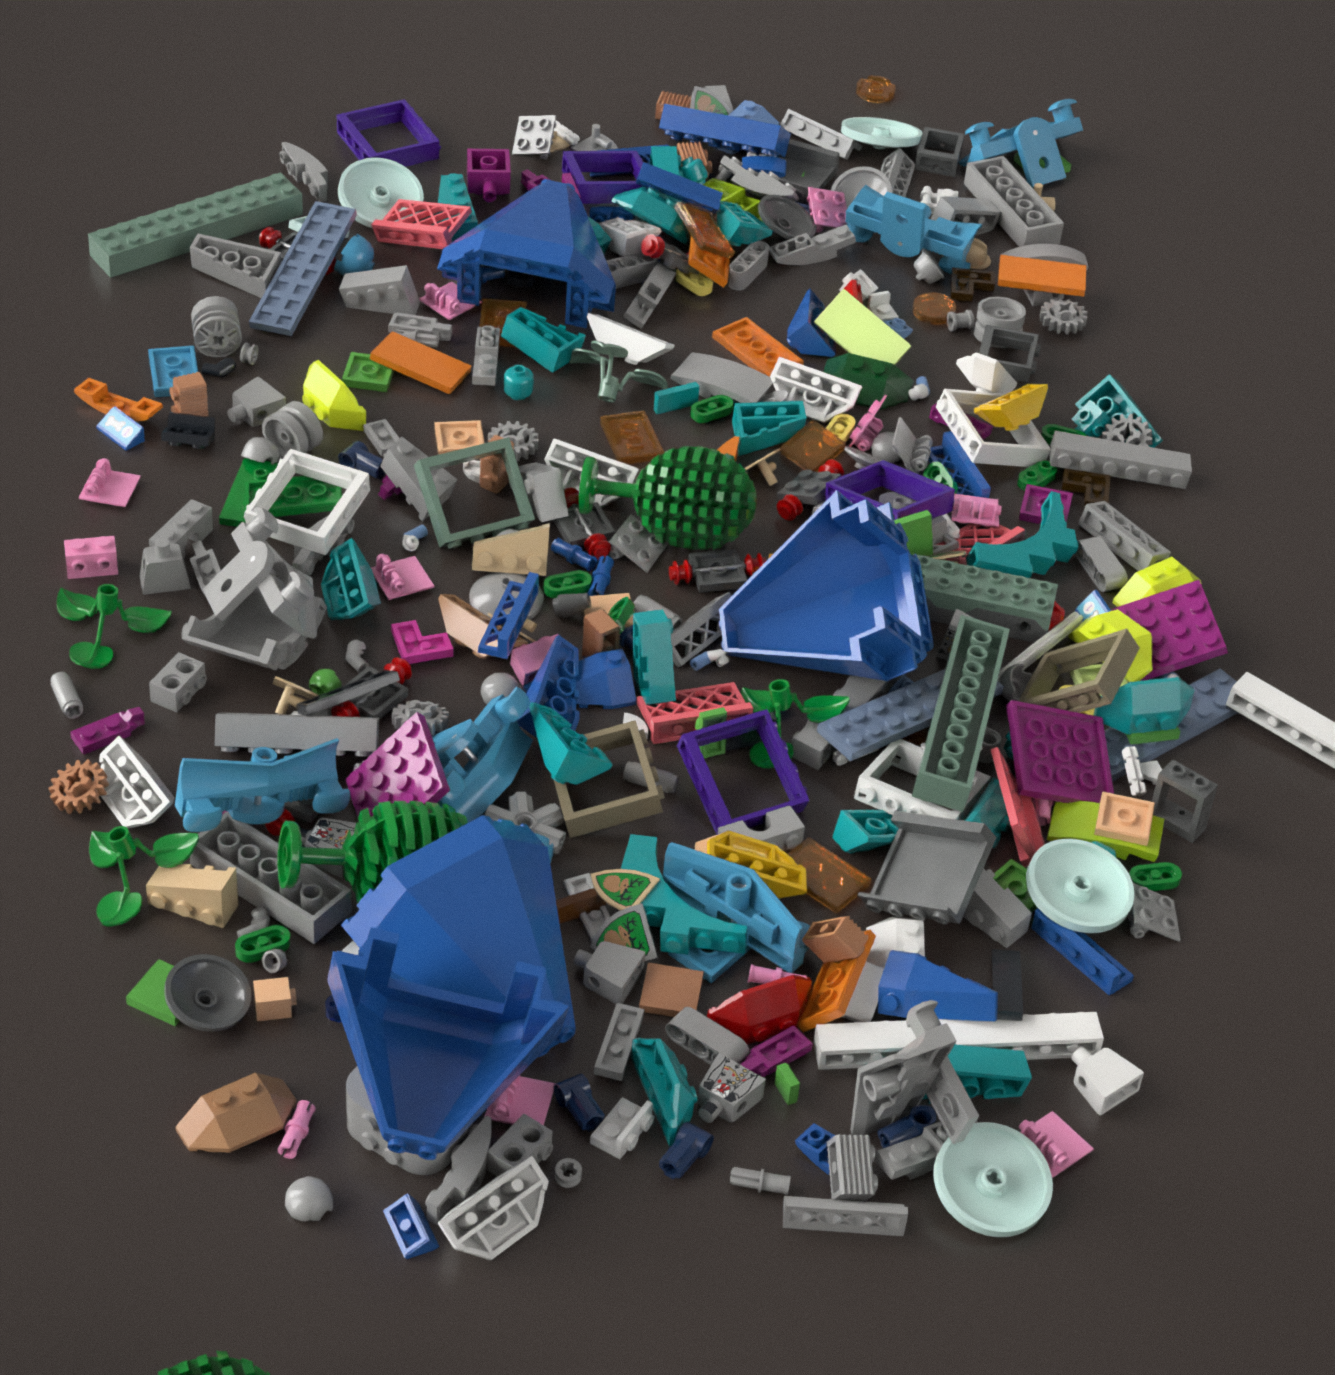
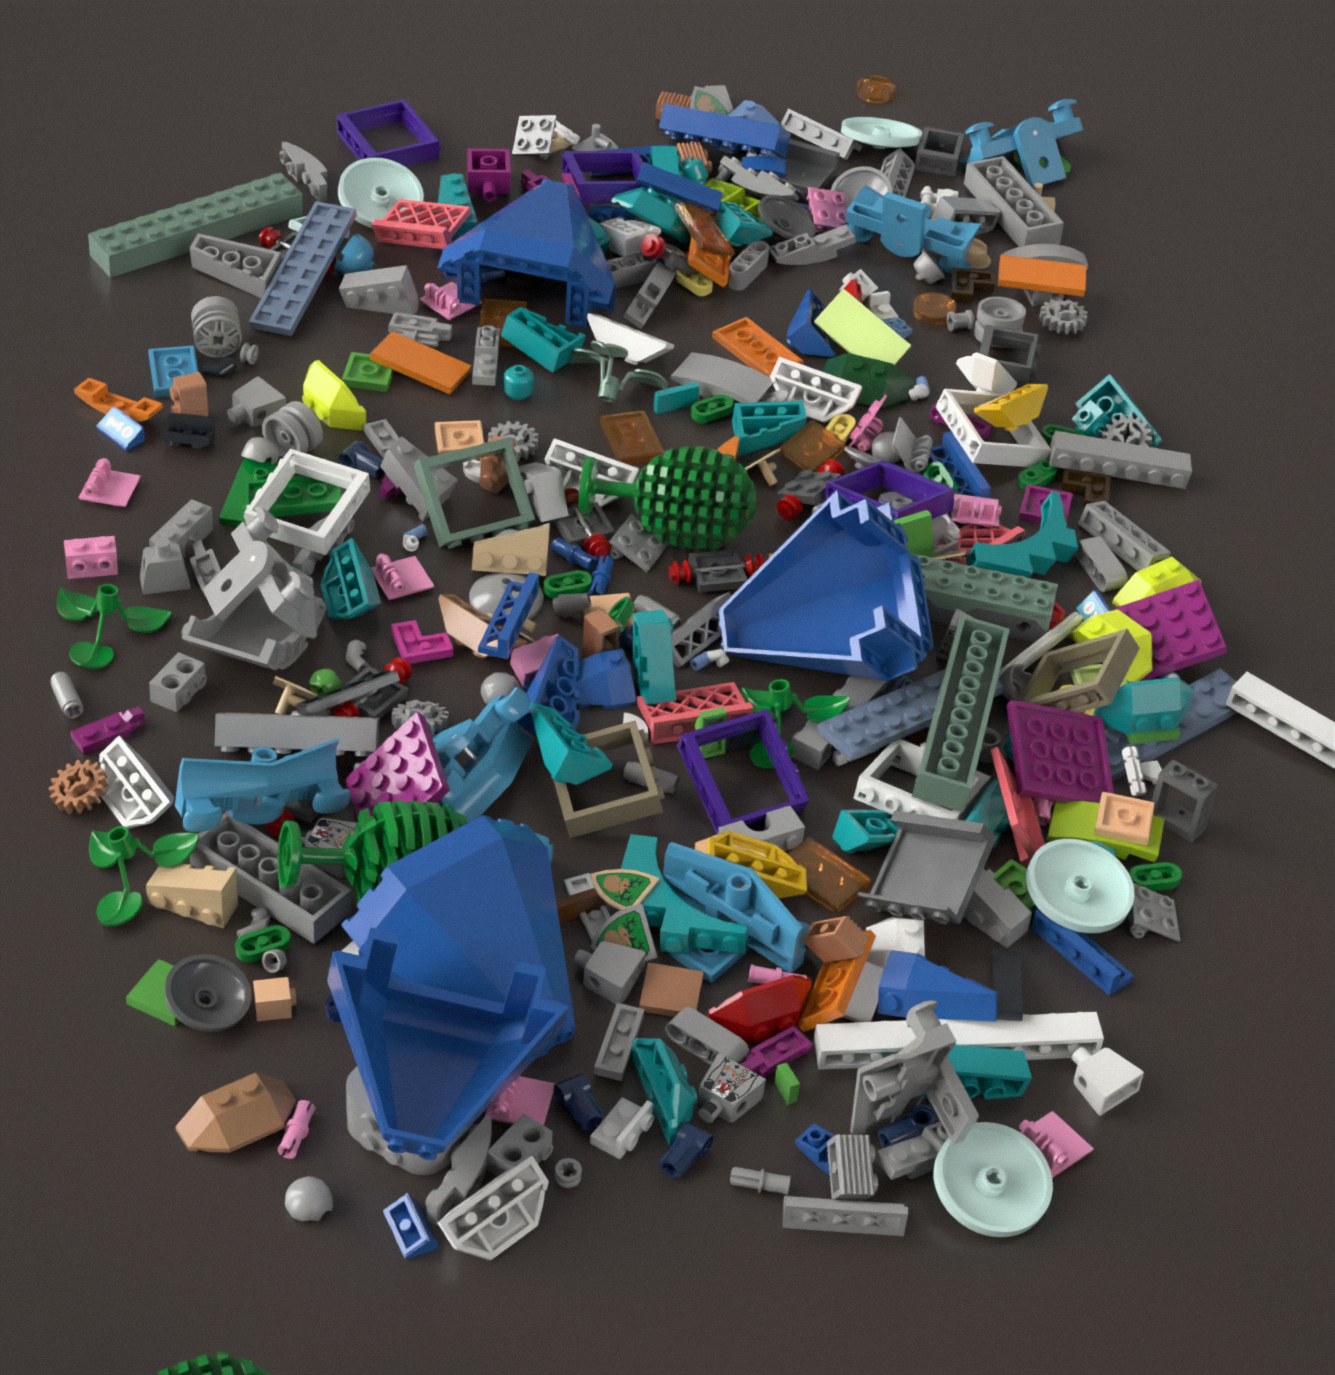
light grey piece [485,792,566,854] -> none

